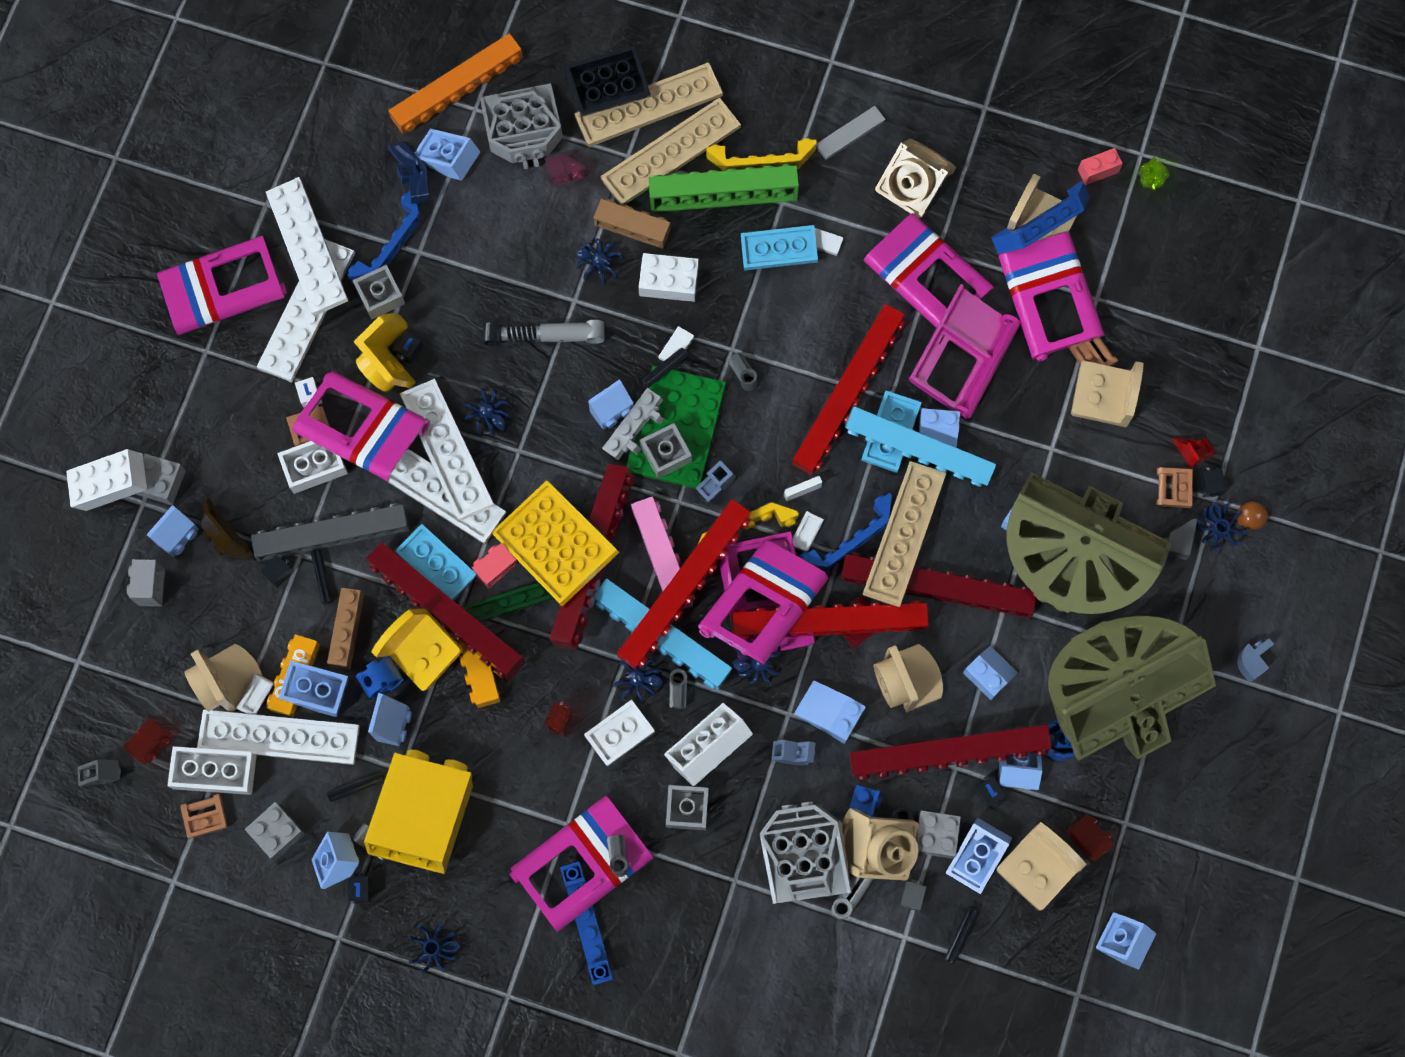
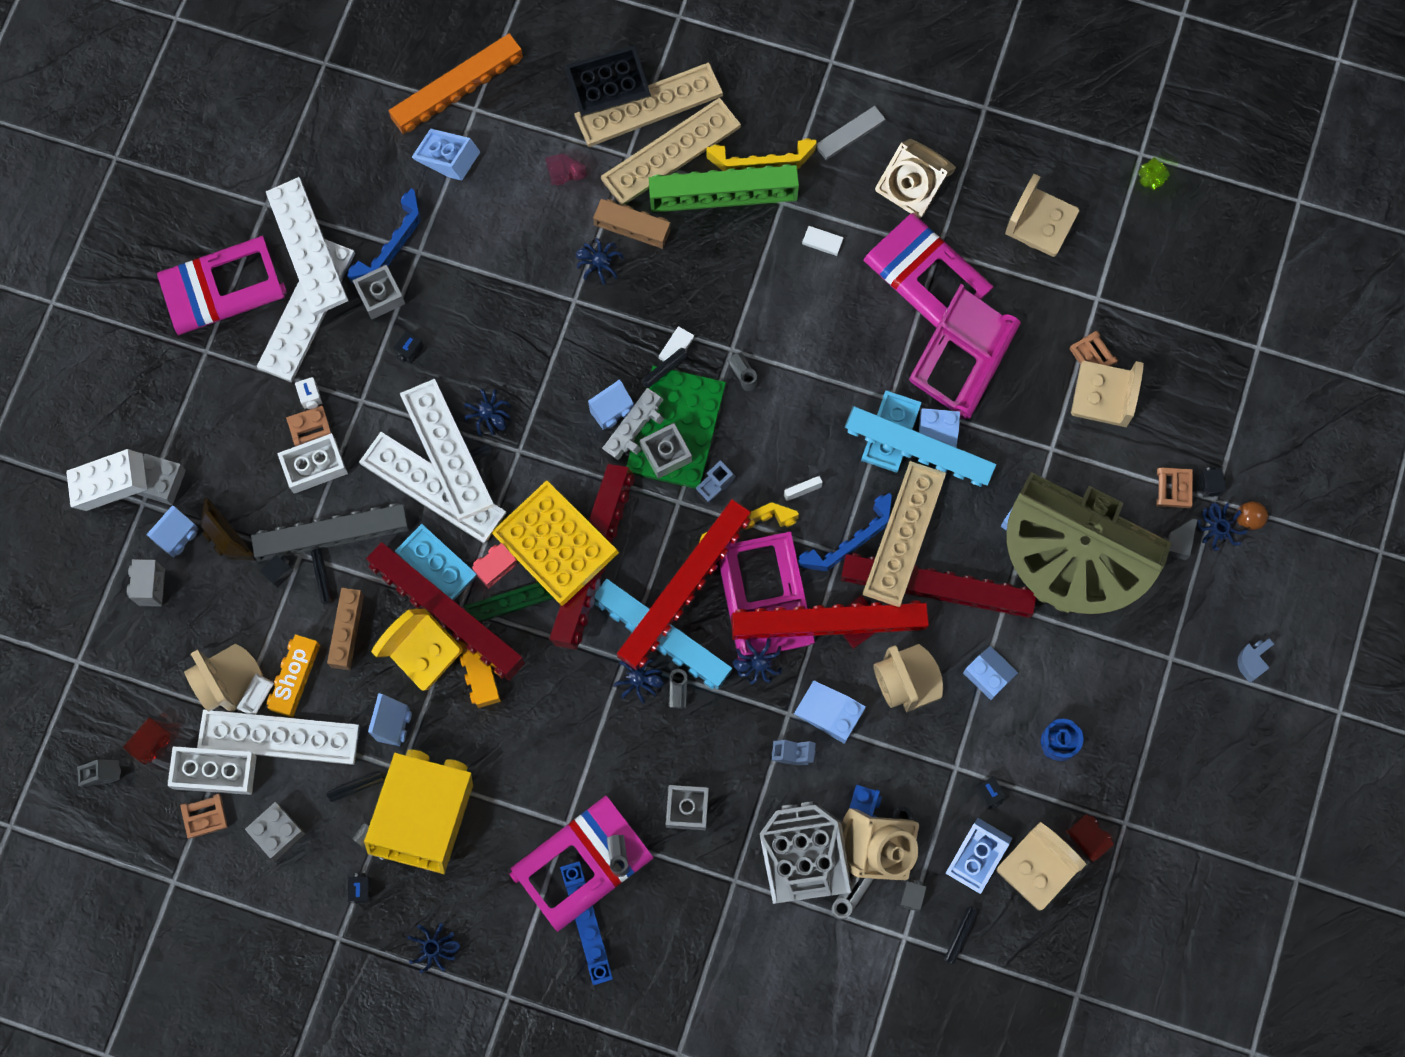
light blue slope [279,660,348,717] -> none
dark pink piece [292,371,430,481] -> none
light blue slope [312,831,359,889] -> none
yellow piece [354,313,416,392] -> none
blue brick [356,656,403,700] -> none
dark blue plate [388,142,429,204] -> none
light grey hinge [480,83,563,169] -> none
piece [483,320,605,346] -> none
clear red brick [544,701,574,738] -> none
white plate [584,700,655,767] -> none
bright pink brick [631,497,695,610] -> none
white brick [639,253,699,302] -> none
white brick [664,703,753,786] -> none
dark pink piece [698,540,828,664] -> none
medium azure plate [741,225,818,270] -> none
red brick [792,304,905,475] -> none
white tile [793,511,824,553] -> none
dark red brick [850,725,1052,781] -> none
light grey brick [916,811,961,859] -> none
blue slope [991,181,1090,254] -> none
dark pink piece [998,232,1105,362] -> none
light blue slope [998,753,1042,790] -> none
olive piece [1048,616,1216,760] -> none
coral brick [1078,148,1123,185] -> none
light blue slope [1096,912,1156,970] -> none
red slope [1171,437,1216,468] -> none

